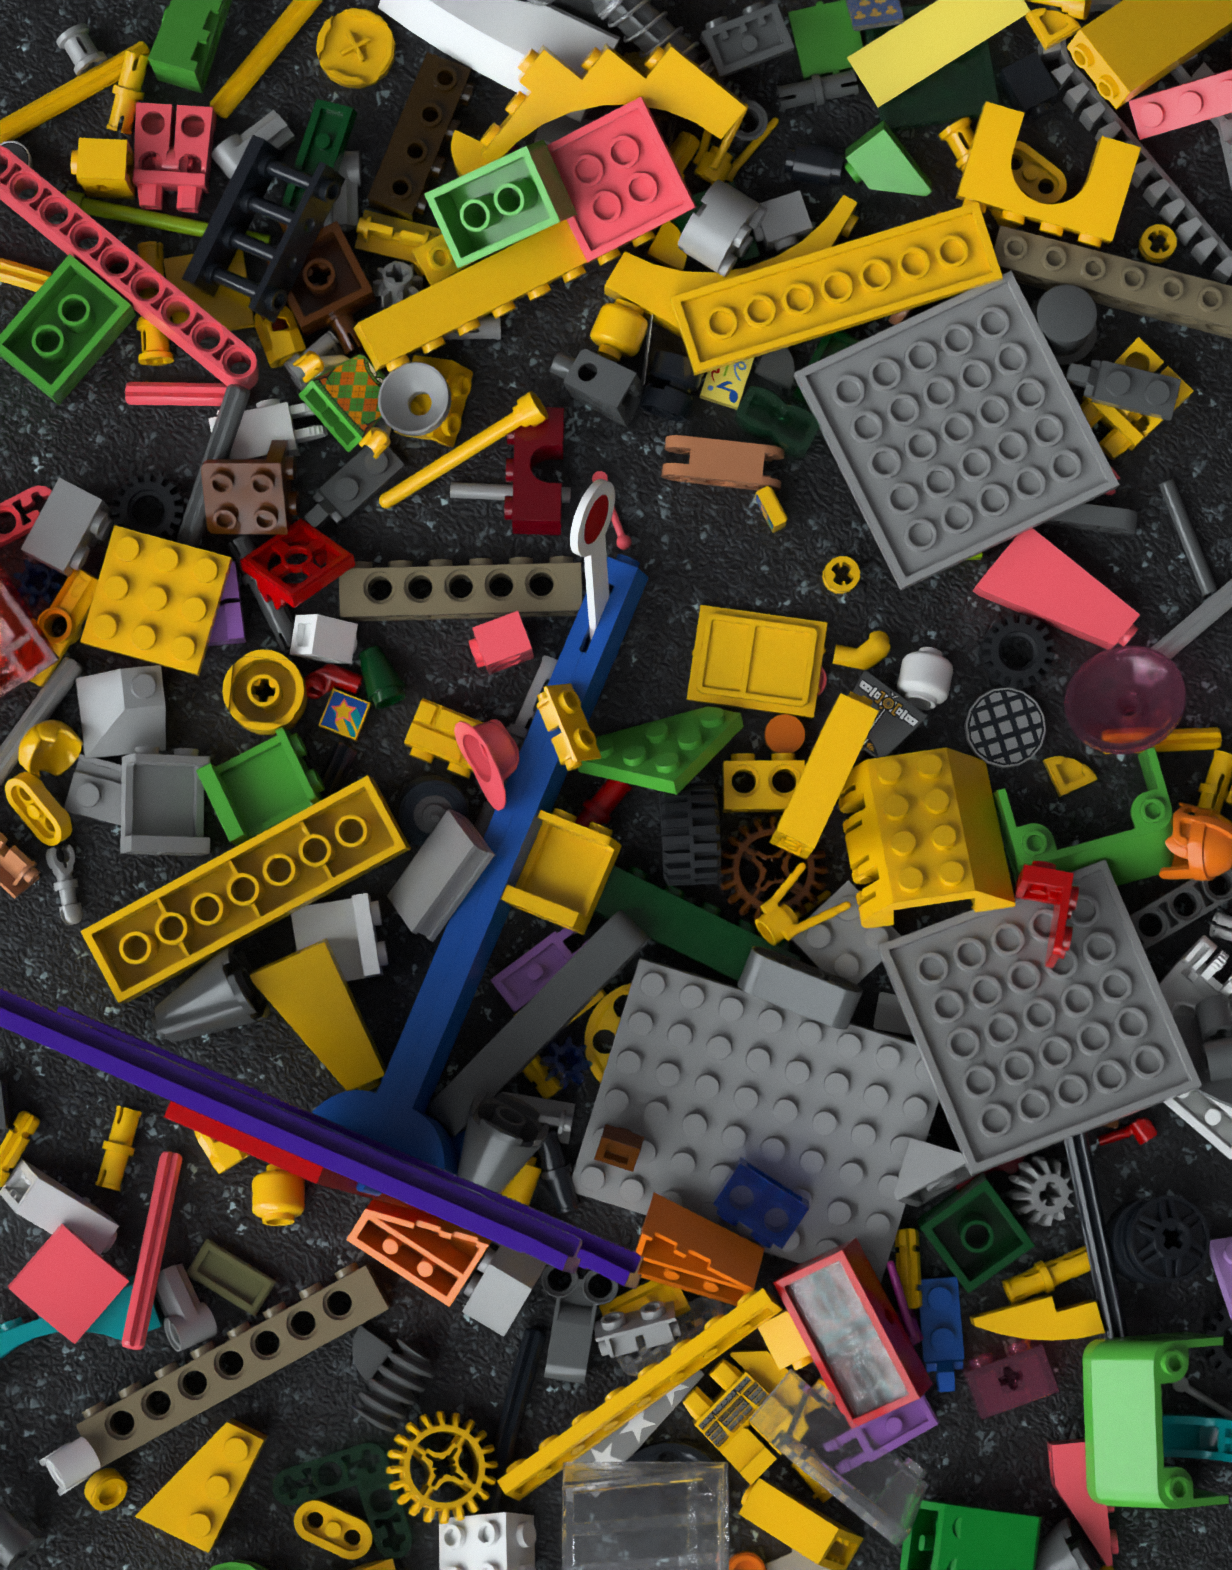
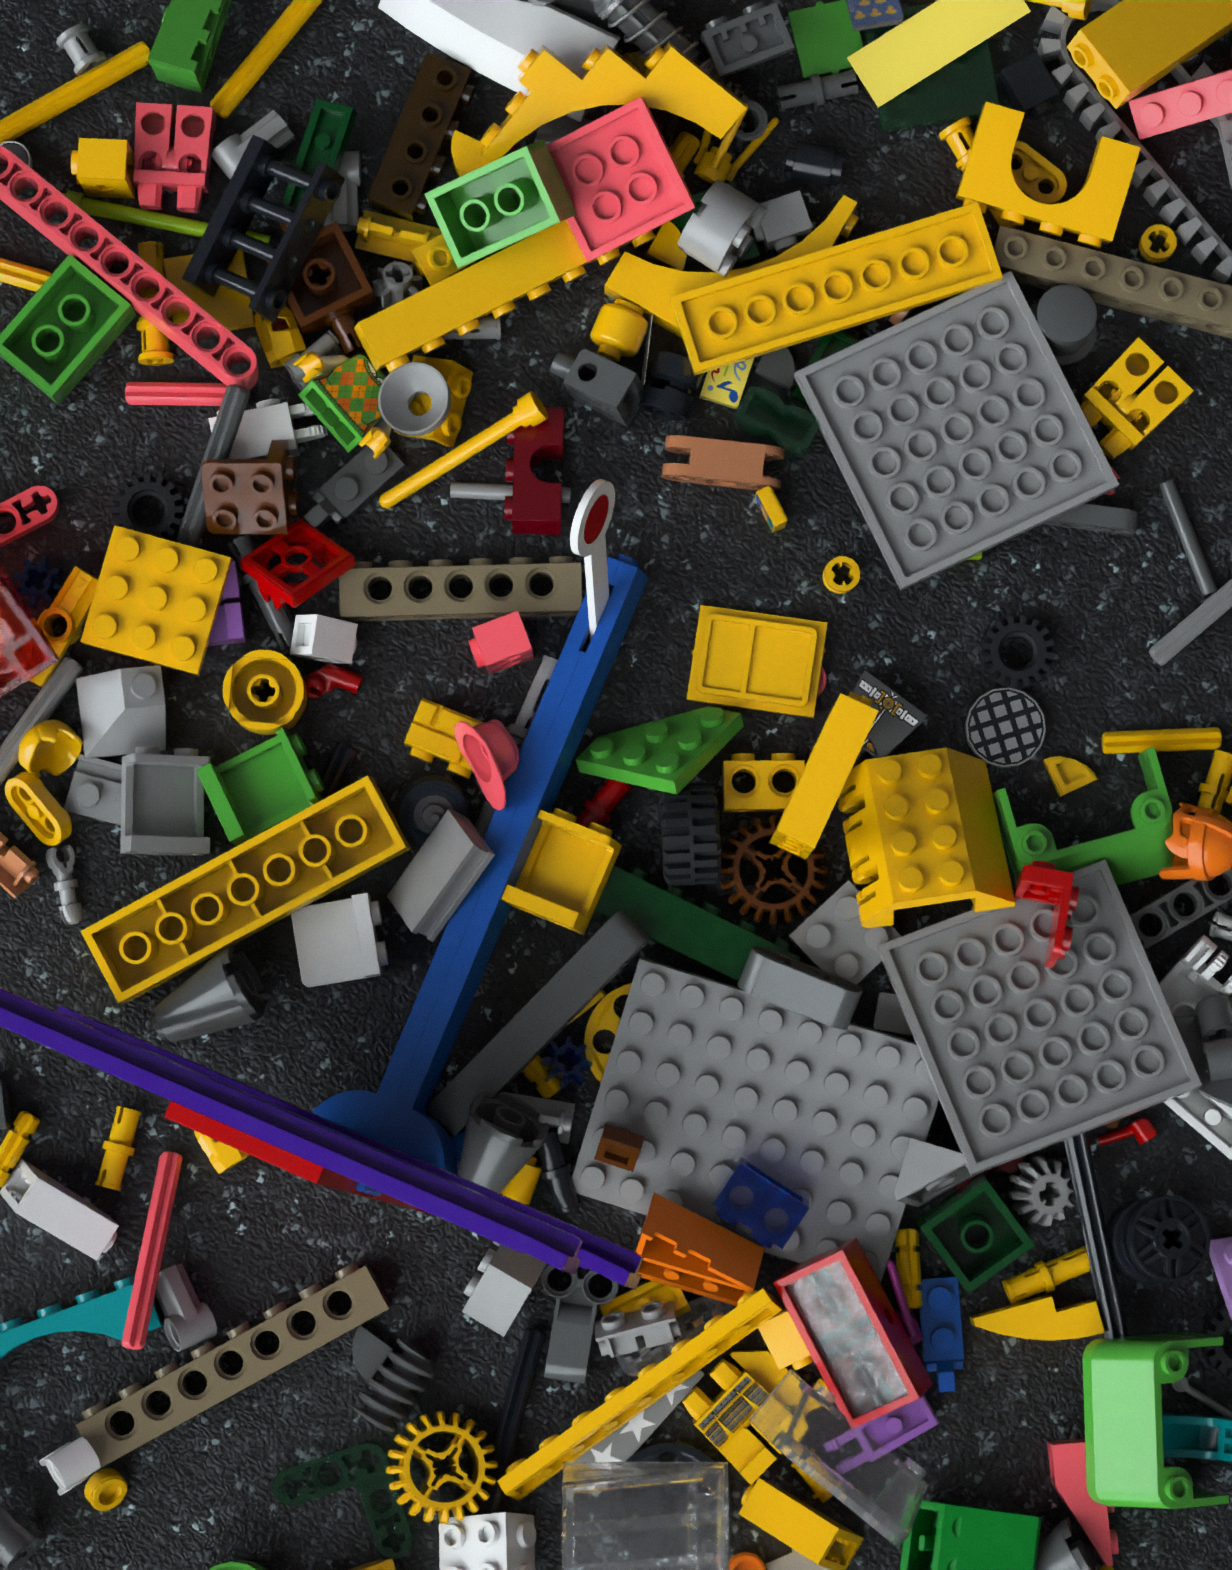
coral slope [8,1223,129,1344] -> none
light grey brick [21,478,114,577] -> none
yellow pin [106,50,149,135] -> none
yellow wedge [134,1418,268,1553] -> none
olive tile [186,1238,277,1316] -> none
yellow slope [250,938,387,1091] -> none
yellow head [252,1164,305,1226] -> none
yellow plate [294,1499,373,1560] -> none
yellow tile [316,8,396,89] -> none
tile [318,688,371,741] -> none
orange wedge [346,1199,492,1307] -> none
dark green cone [358,646,406,709] -> none
medium lavender hinge [491,928,590,1013] -> none
yellow hinge [536,683,602,771] -> none
coral hinge [592,471,632,550] -> none
yellow plant [755,863,851,946] -> none
orange tile [764,714,805,753] -> none
yellow arm [832,631,890,670] -> none
bright green slope [844,120,932,196] -> none
white head [897,647,953,710] -> none
clear pink brick [962,1339,1059,1419] -> none
coral slope [973,528,1140,651] -> none
yellow tile [1025,8,1081,51] -> none
clear pink dish [1064,646,1186,754] -> none
dark grey hinge [1066,360,1181,421] -> none

